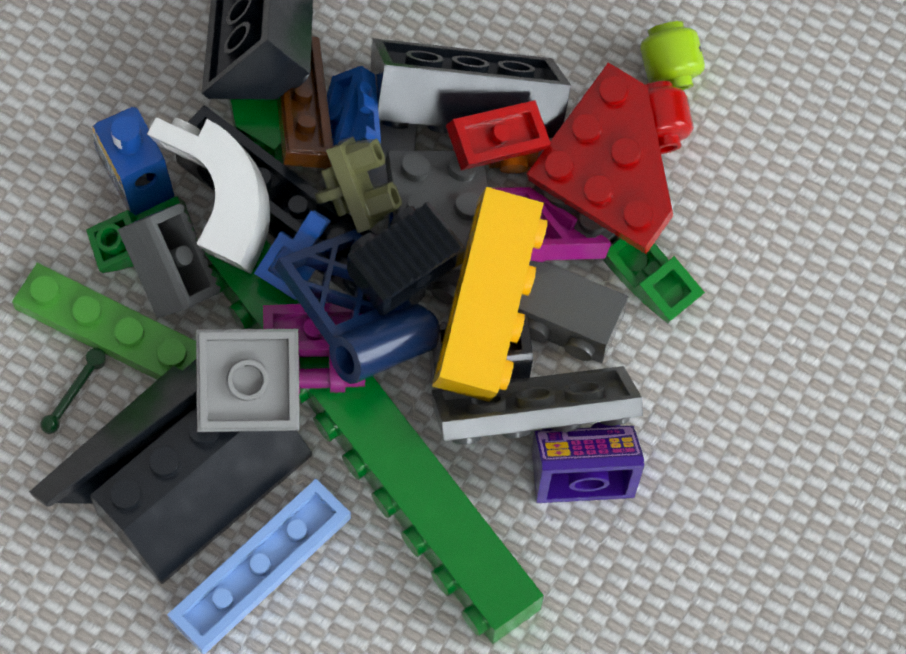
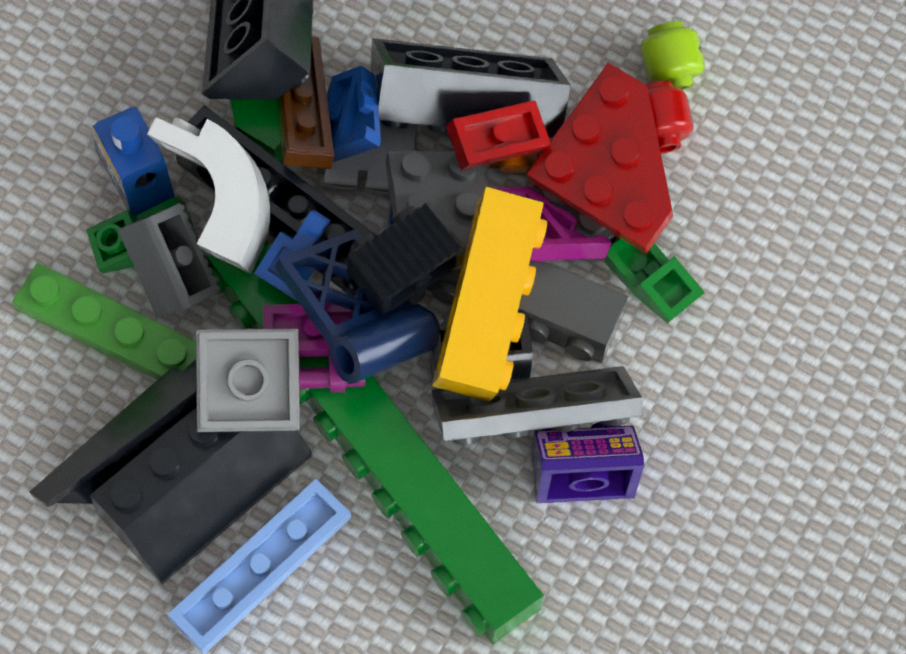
dark green hinge [40,348,106,434] -> none
olive hips [314,136,402,233] -> none

